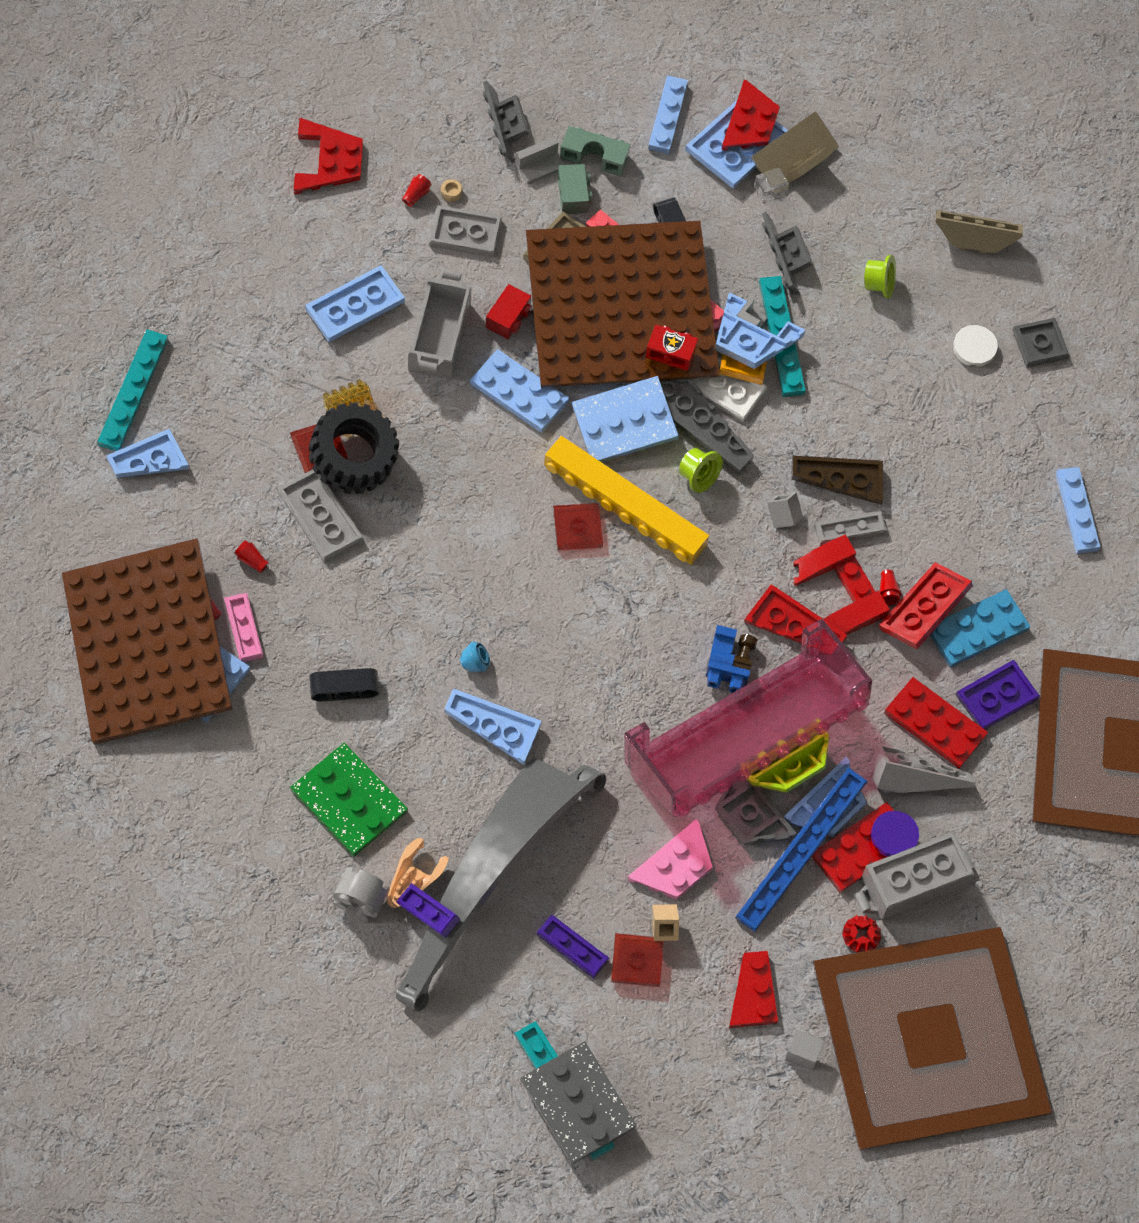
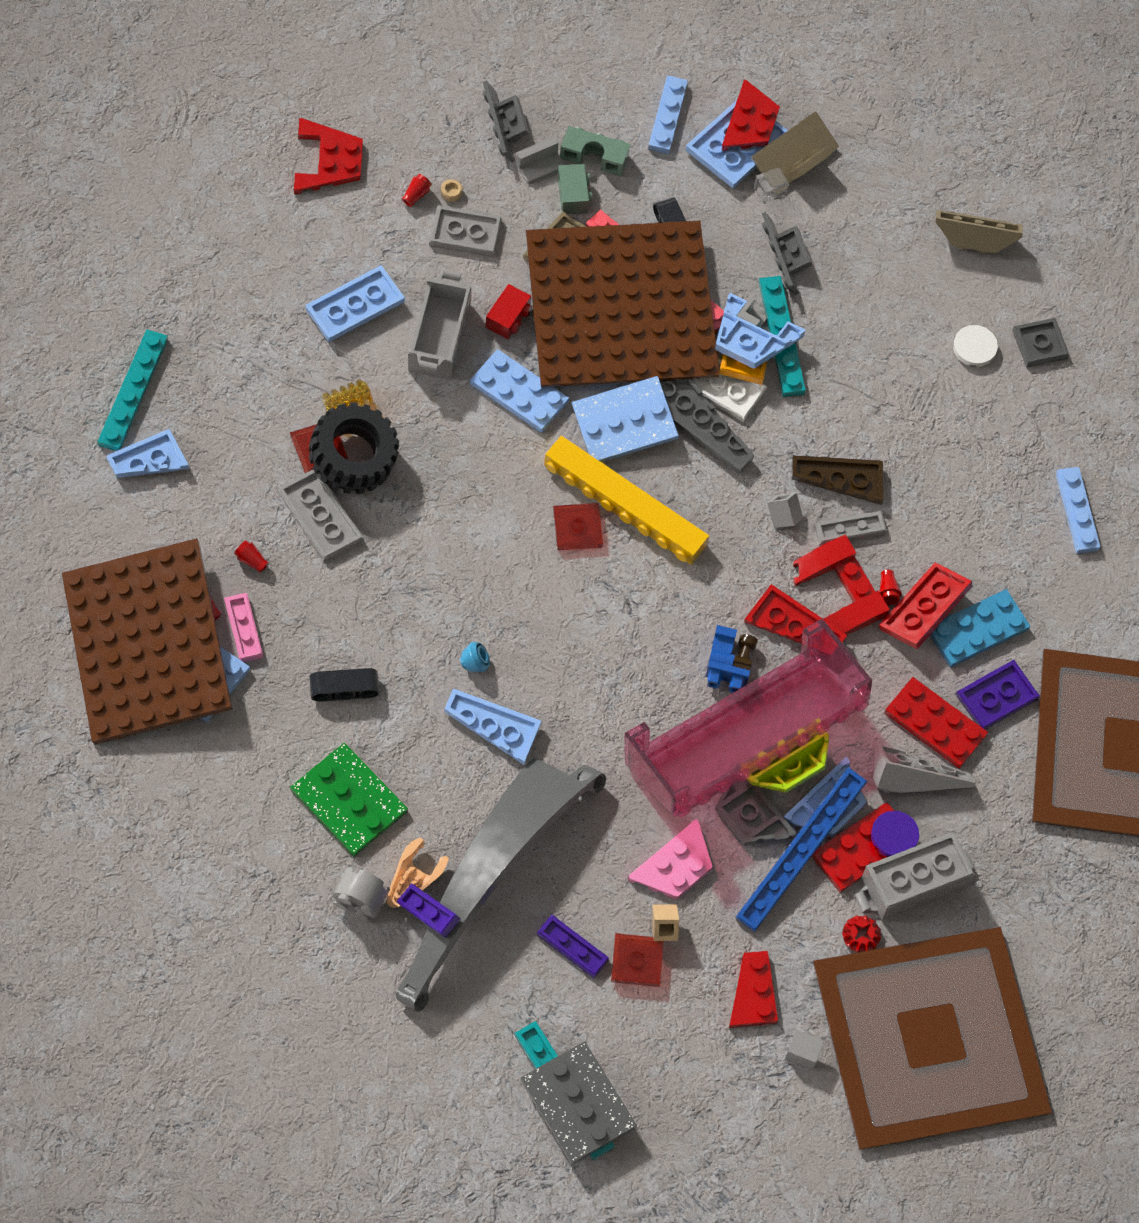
red brick [645,324,698,371] -> none
lime piece [679,448,723,493] -> none
lime piece [864,254,896,299] -> none

